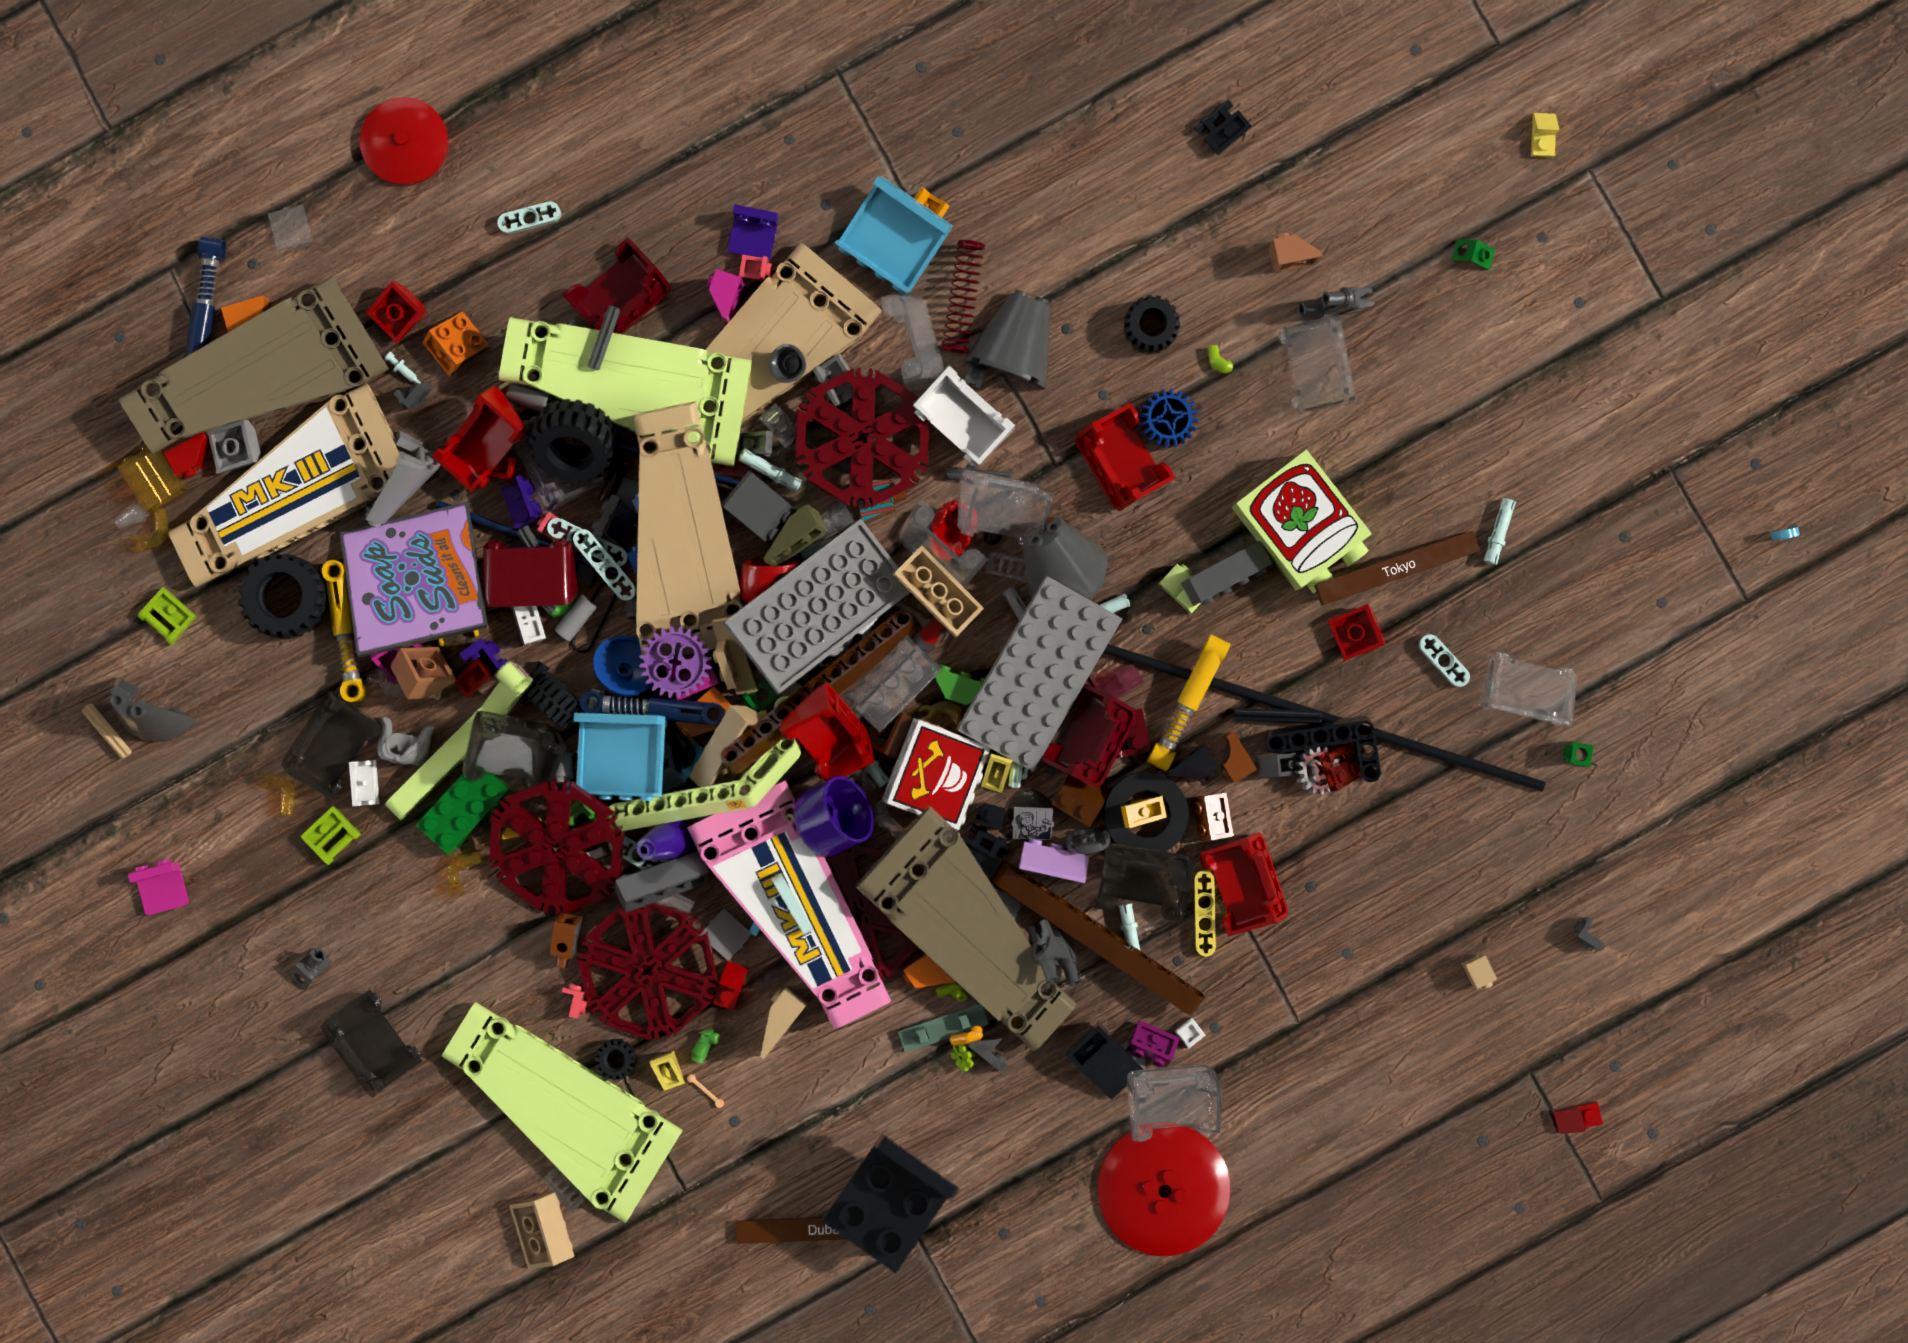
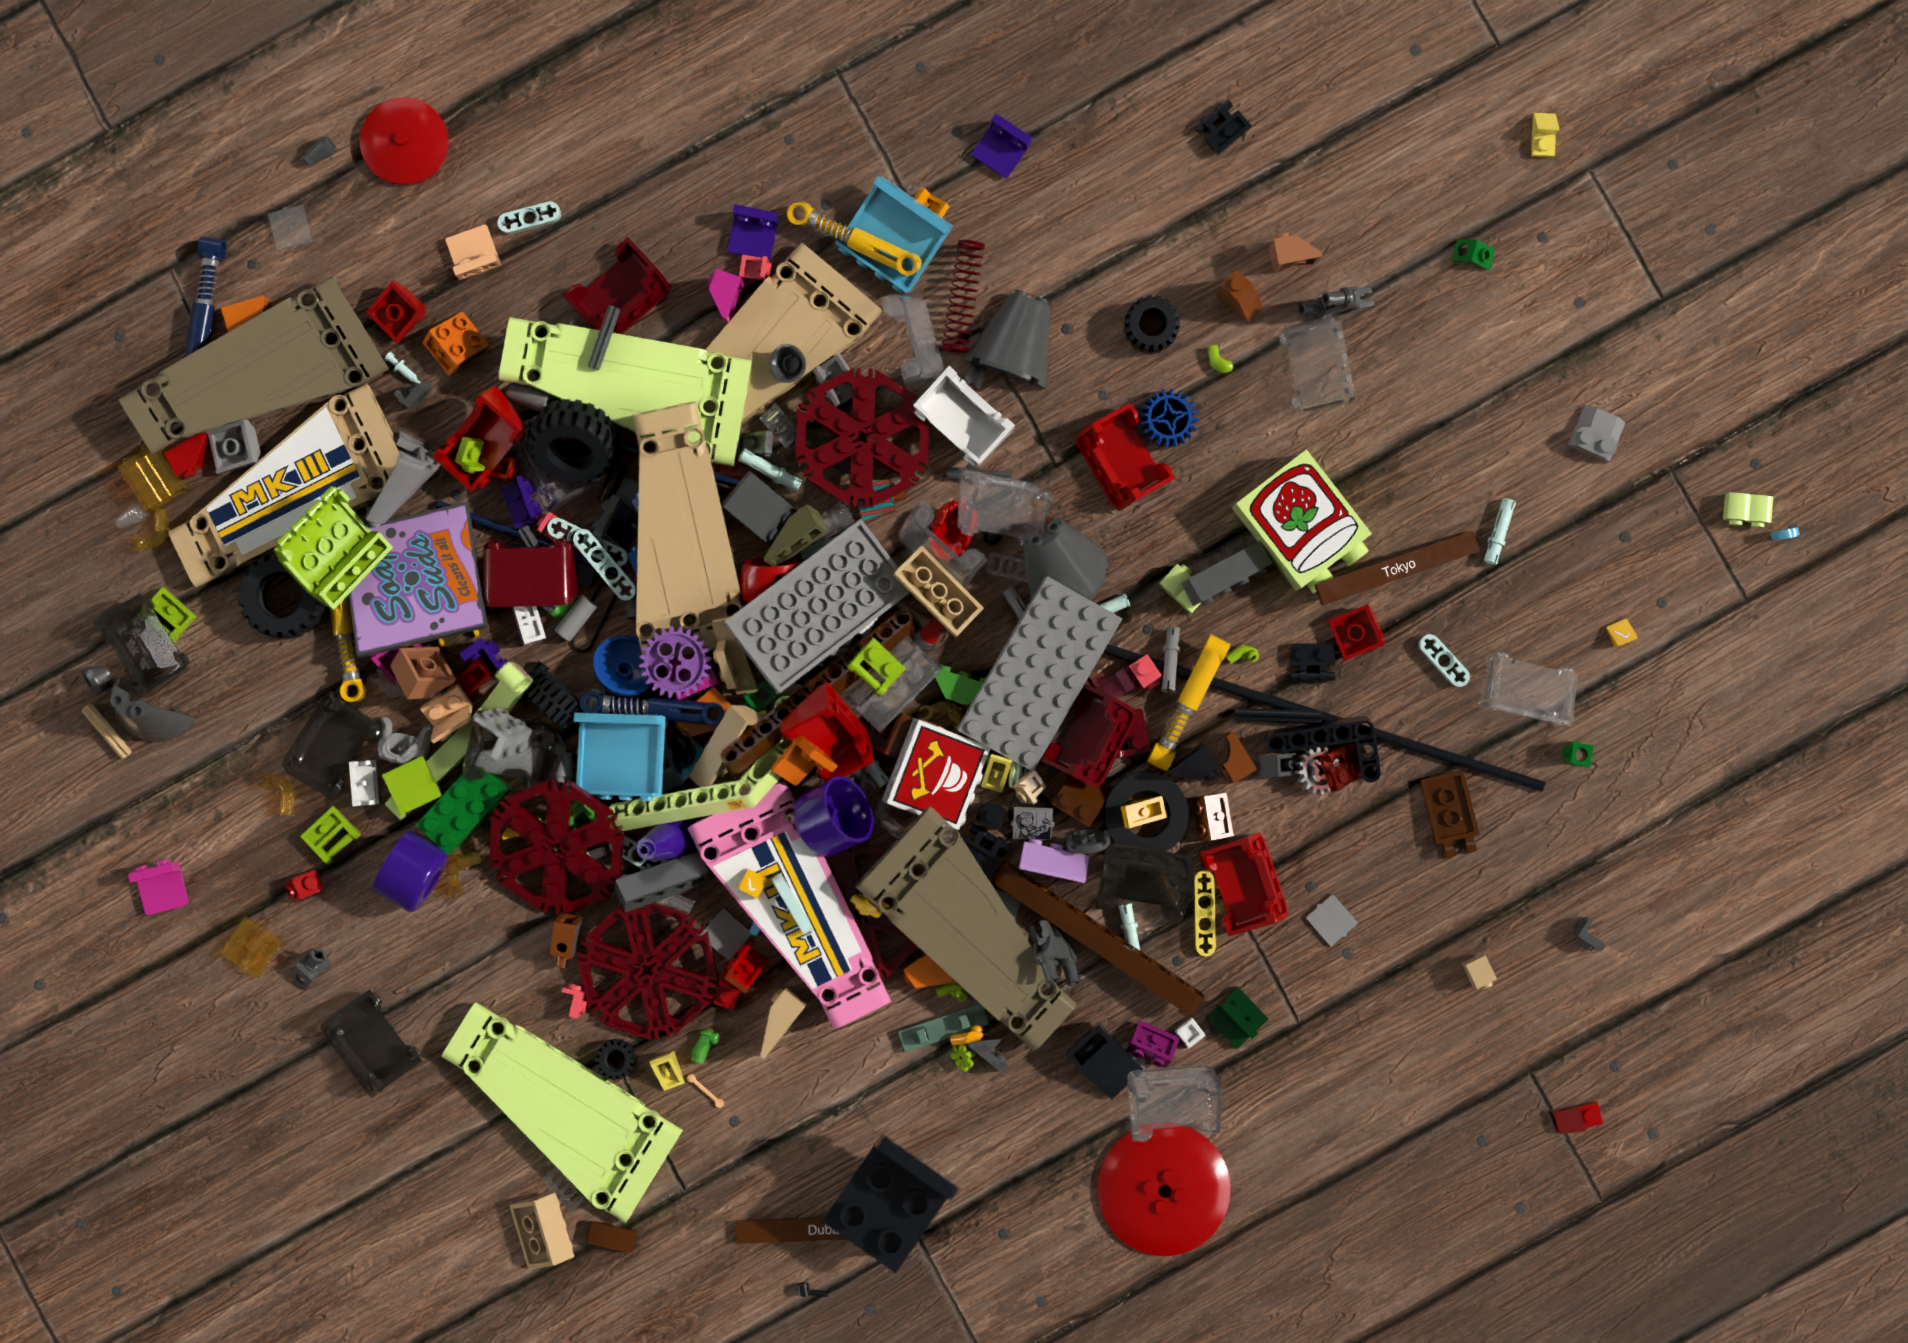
none -> flat silver cone [82,665,112,694]
none -> clear smoke windscreen [93,593,191,699]
none -> clear yellow slope [220,915,283,979]
none -> lime slope [274,486,393,610]
none -> red bracket [286,870,324,903]
none -> dark grey cone [303,135,337,166]
none -> dark purple piece [372,831,448,912]
none -> lime tile [382,756,442,815]
none -> light nougat bracket [420,684,473,743]
none -> light nougat bracket [446,224,502,280]
none -> lime bracket [455,437,485,473]
none -> light grey bracket [473,707,532,761]
none -> reddish brown slope [586,1221,637,1253]
none -> red bracket [724,939,769,994]
none -> yellow slope [738,869,768,899]
none -> orange bracket [771,735,838,786]
none -> yellow piece [787,202,922,276]
none -> black hand [797,1282,828,1297]
none -> lime plate [846,638,906,697]
none -> yellow helmet [850,894,891,918]
none -> dark purple bracket [972,113,1032,179]
none -> tan bracket [1012,770,1047,805]
none -> coral bracket [1129,654,1162,690]
none -> light grey pin [1161,626,1181,693]
none -> dark green bracket [1205,986,1268,1049]
none -> dark orange slope [1216,269,1263,324]
none -> lime arm [1225,644,1259,664]
none -> black plate [1290,643,1335,683]
none -> light grey piece [1305,894,1358,947]
none -> reddish brown tile [1419,770,1480,859]
none -> light grey slope [1568,405,1625,463]
none -> yellow slope [1606,618,1638,647]
none -> yellowish green brick [1723,492,1773,528]

